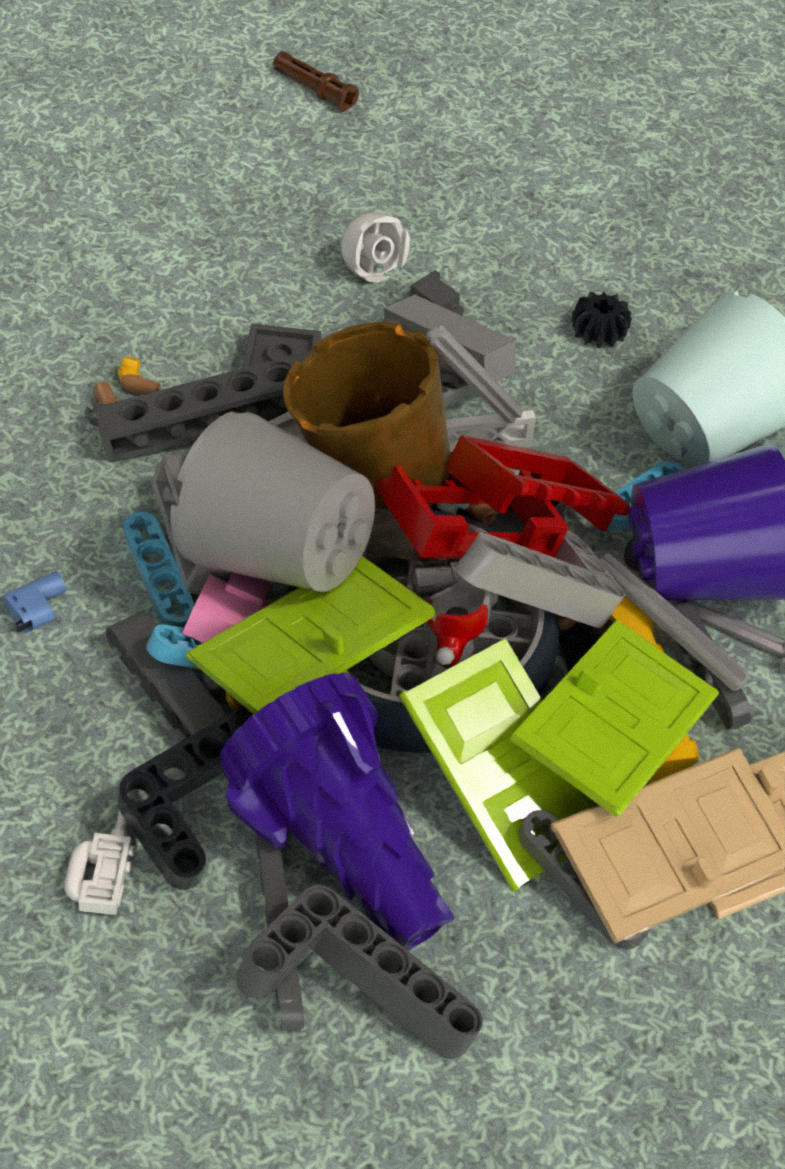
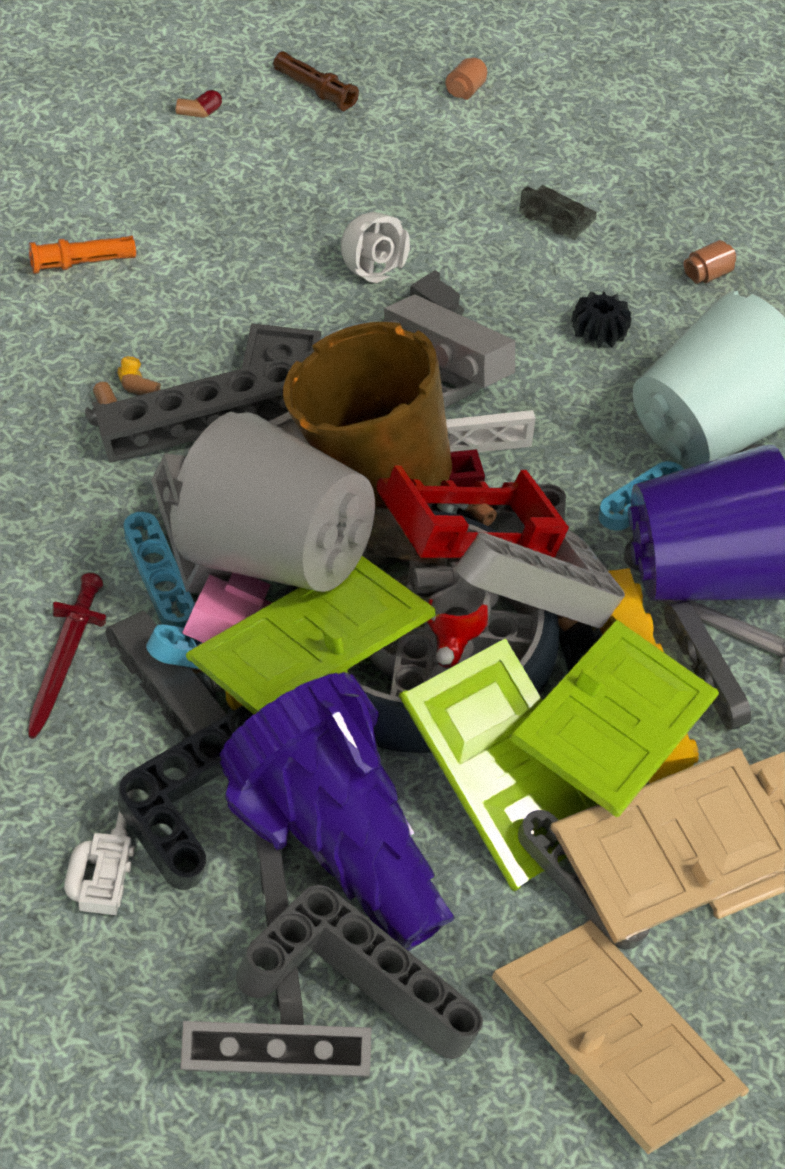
medium blue piece [2,571,66,634] -> none
light grey axle [426,325,523,423] -> none
red hinge [445,435,630,531] -> none
light grey axle [599,552,749,691] -> none
none -> dark red sword [28,572,106,739]
none -> orange pin [29,235,136,274]
none -> arm [176,90,222,118]
none -> light grey brick [180,1021,372,1078]
none -> nougat brick [445,58,487,100]
none -> tan door [492,920,749,1154]
none -> clear smoke bracket [519,185,597,240]
none -> nougat brick [684,240,736,284]

